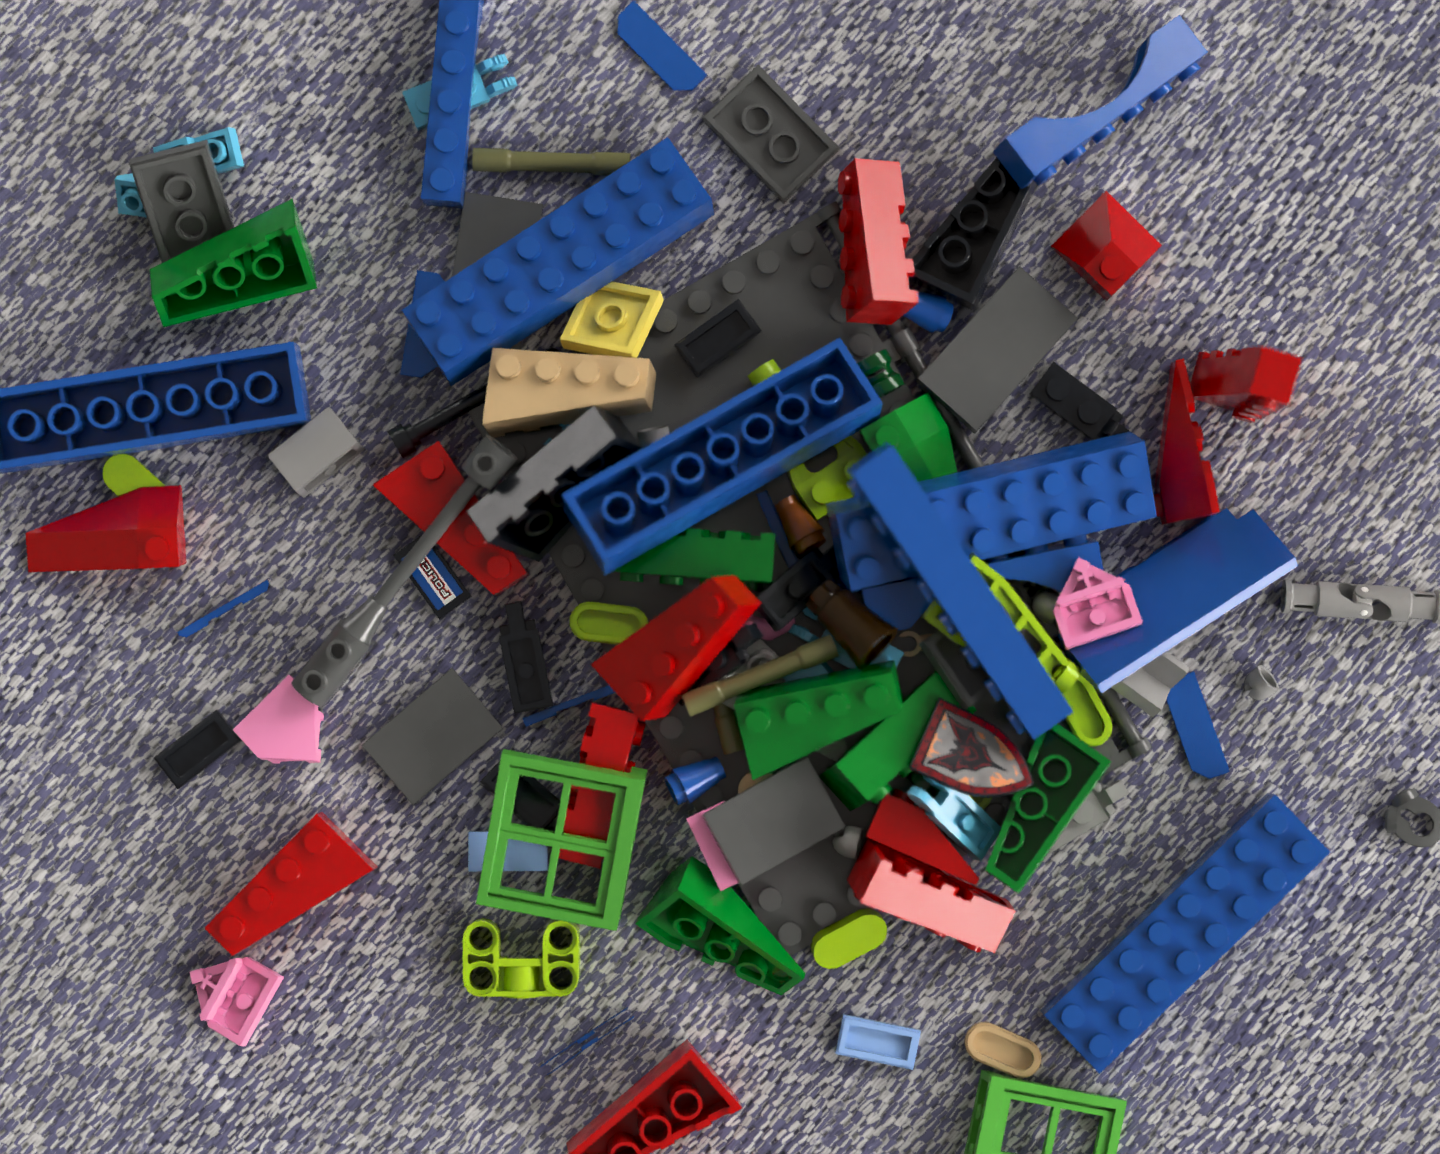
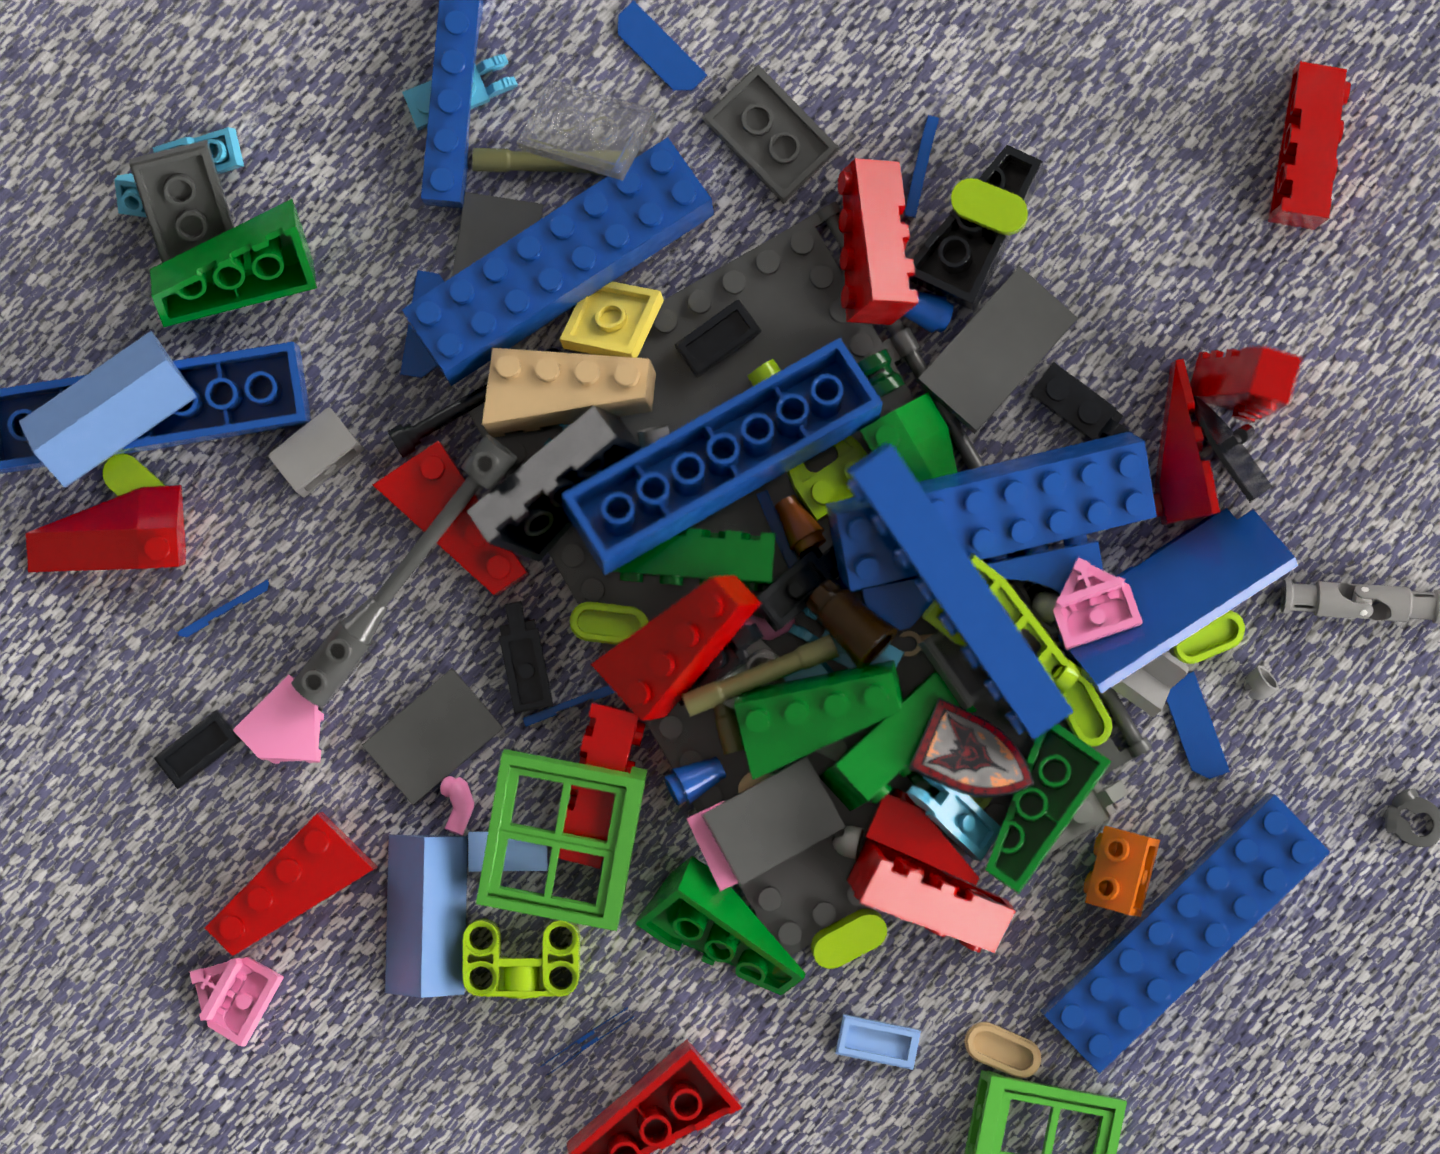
tile [393,534,472,619] -> none
black tile [480,761,560,829] -> none
arch [993,15,1208,189] -> none
red slope [1051,191,1162,301] -> none
none -> medium blue slope [19,331,197,488]
none -> medium blue slope [385,834,468,998]
none -> bright pink arm [440,776,474,836]
none -> clear tile [516,79,657,181]
none -> blue piece [904,115,939,219]
none -> lime tile [951,178,1028,235]
none -> orange brick [1084,825,1160,917]
none -> lime tile [1169,610,1245,664]
none -> black shield [1193,396,1272,502]
none -> red wedge [1268,61,1351,230]

